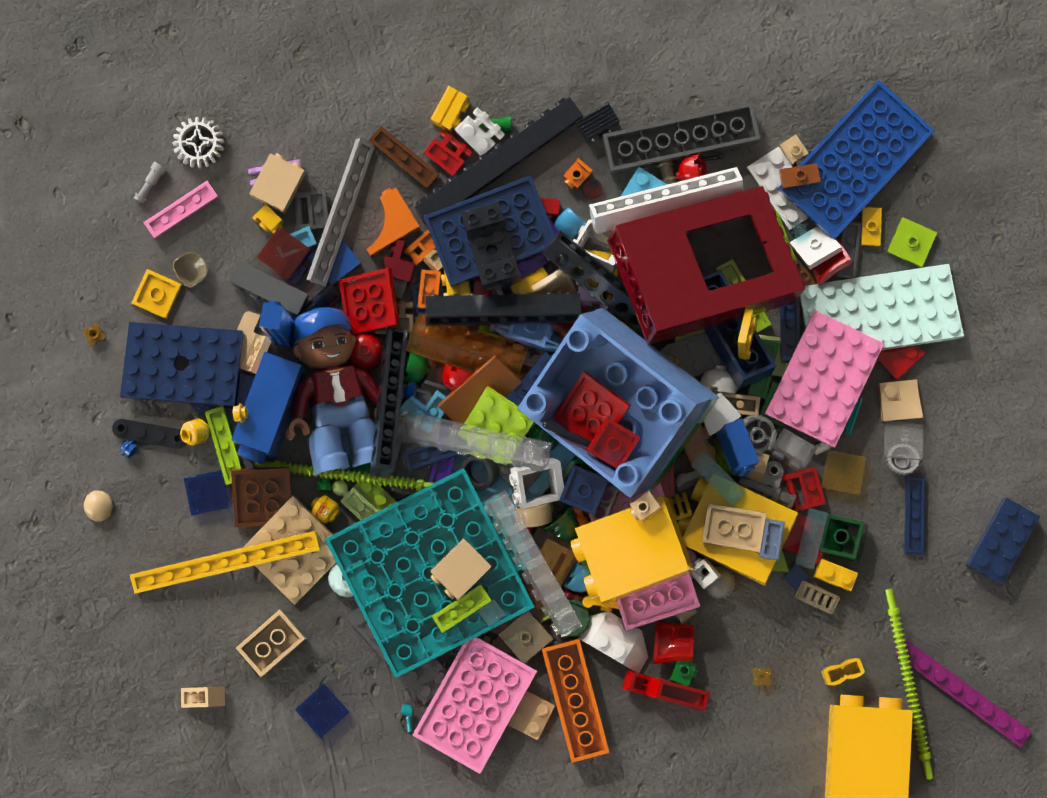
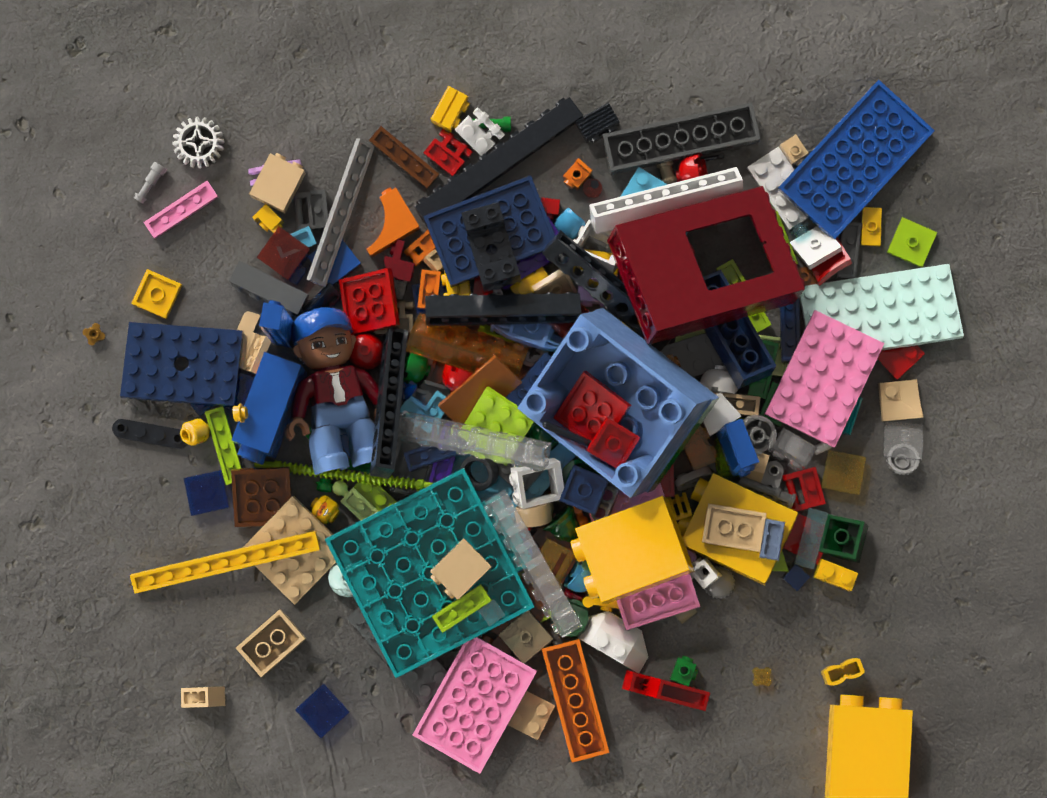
tan hair [84,491,113,522] -> none
blue plate [120,440,138,458] -> none
dark tan helmet [173,252,208,287] -> none
teal hand [401,704,413,732] -> none
tan brick [630,491,663,522] -> none
red plate [653,622,694,664] -> none
clear light blue plate [690,451,745,506] -> none
yellow plate [738,308,757,360] -> none
dark orange plate [779,163,821,189] -> none
dark tan slope [795,580,840,614] -> none
lime hose [885,588,934,779] -> none
magenta plate [894,639,1032,747] -> none
dark blue tile [904,476,926,554] -> none
dark blue brick [966,497,1040,584] -> none

